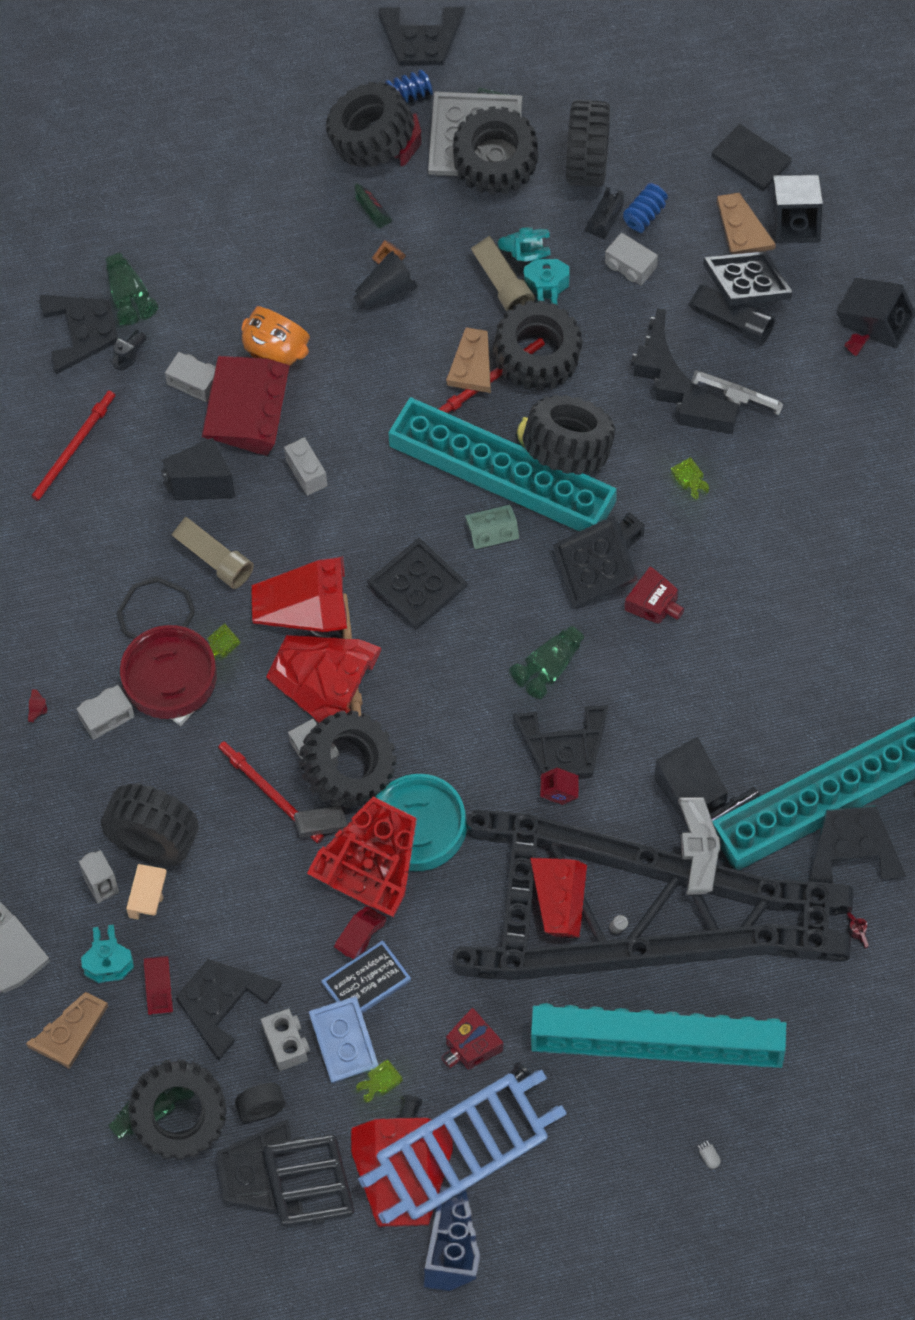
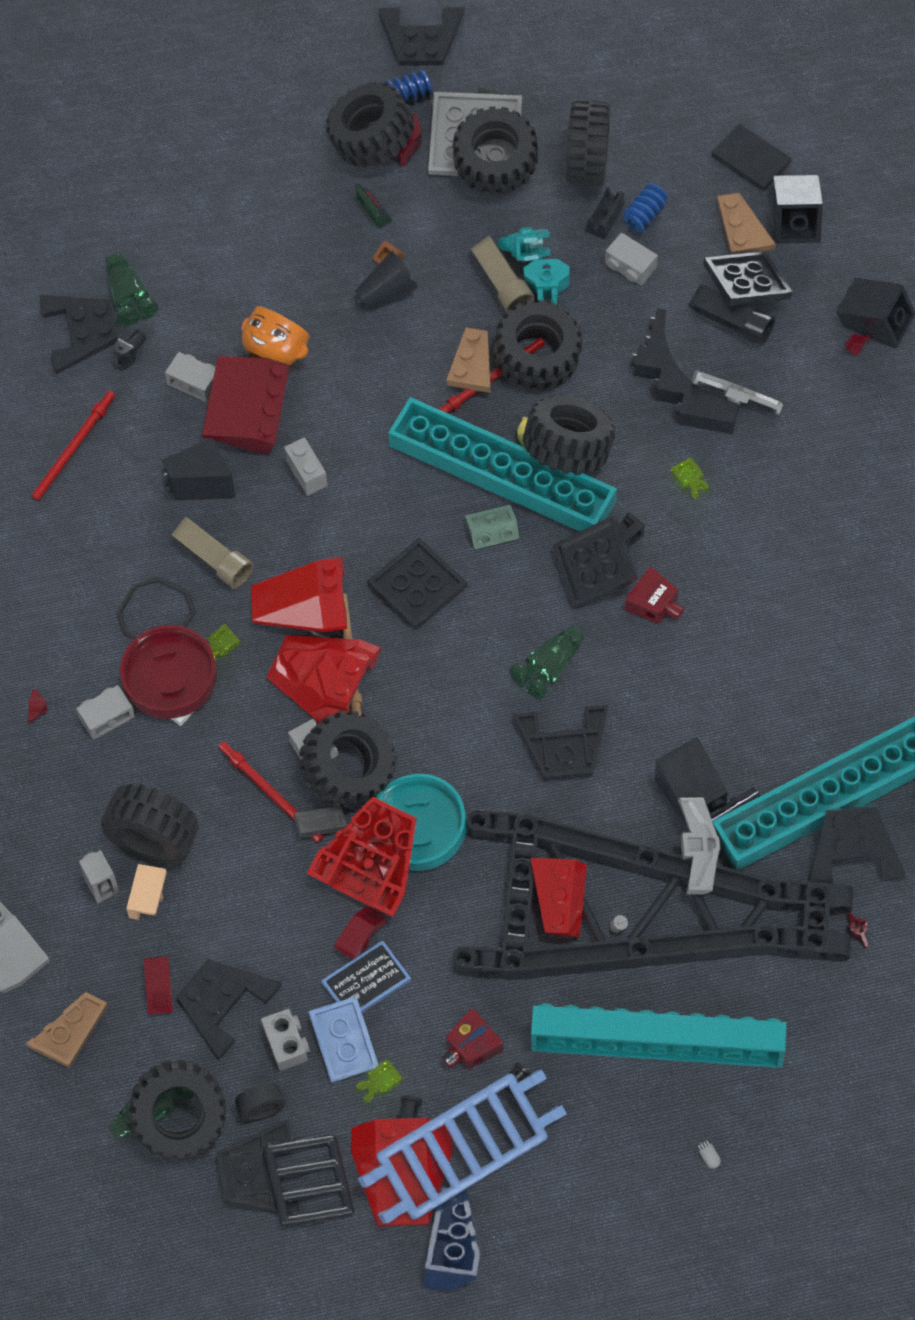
teal hinge [81,925,134,983] -> none
dark red brick [540,767,579,805] -> none

